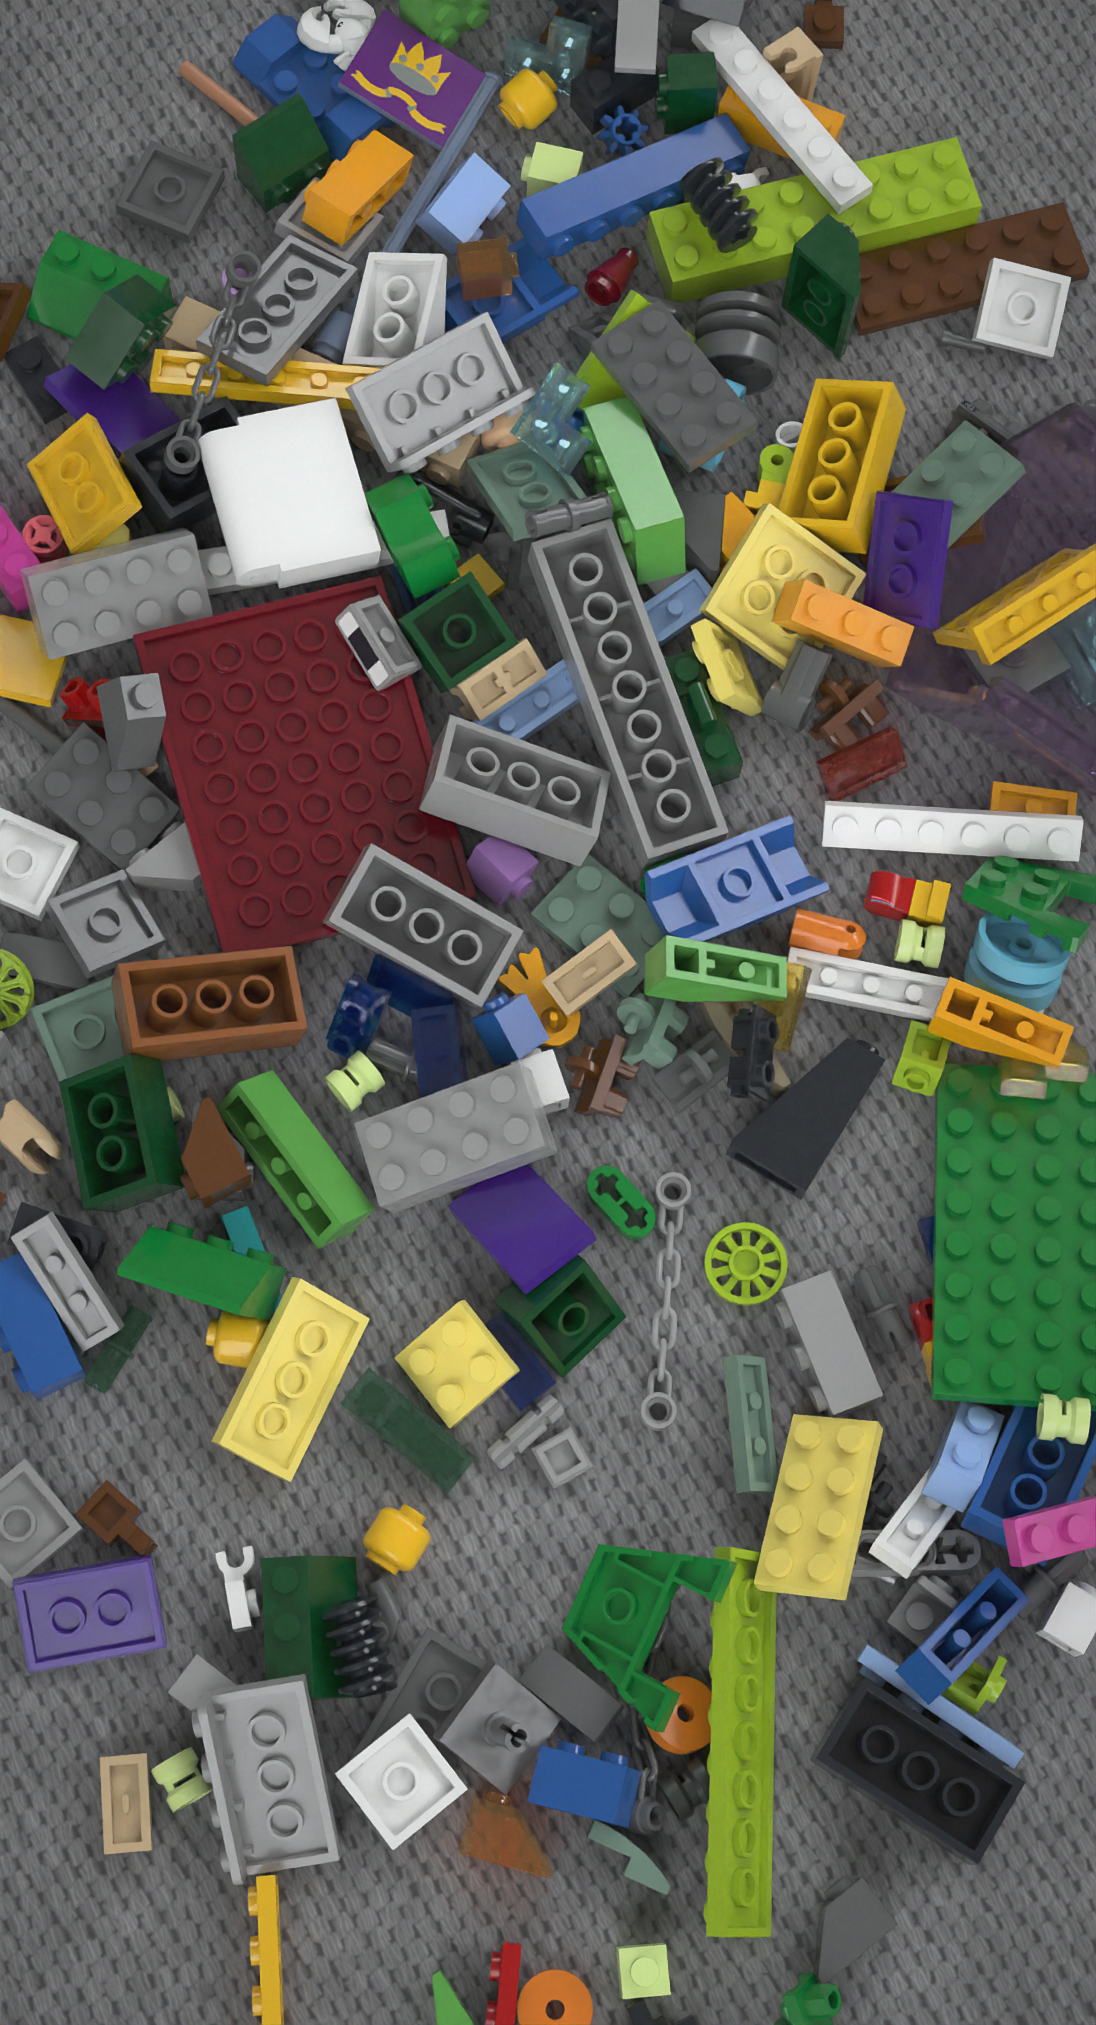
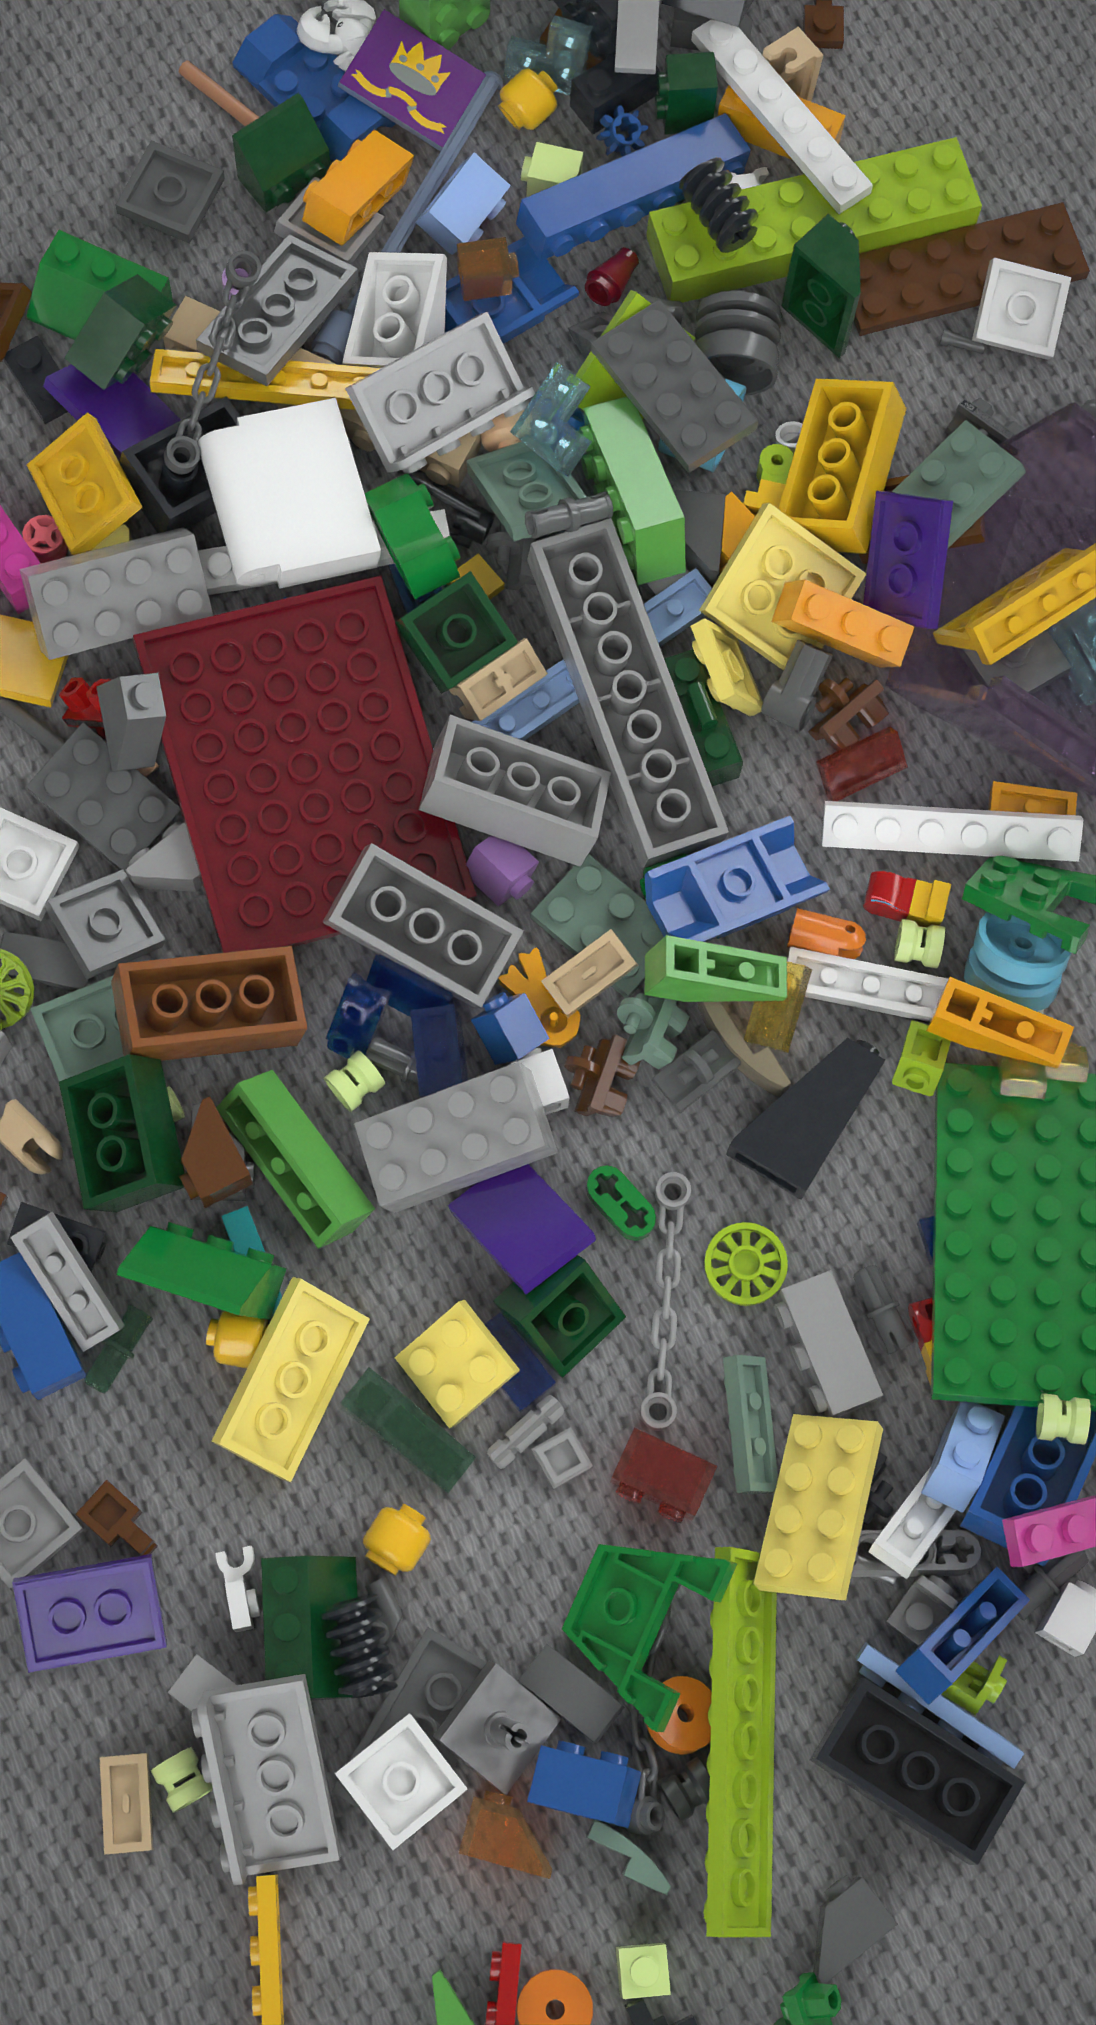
light grey slope [335,595,423,691] -> none
black hinge [727,1004,779,1101] -> none
none -> clear red brick [610,1427,717,1523]

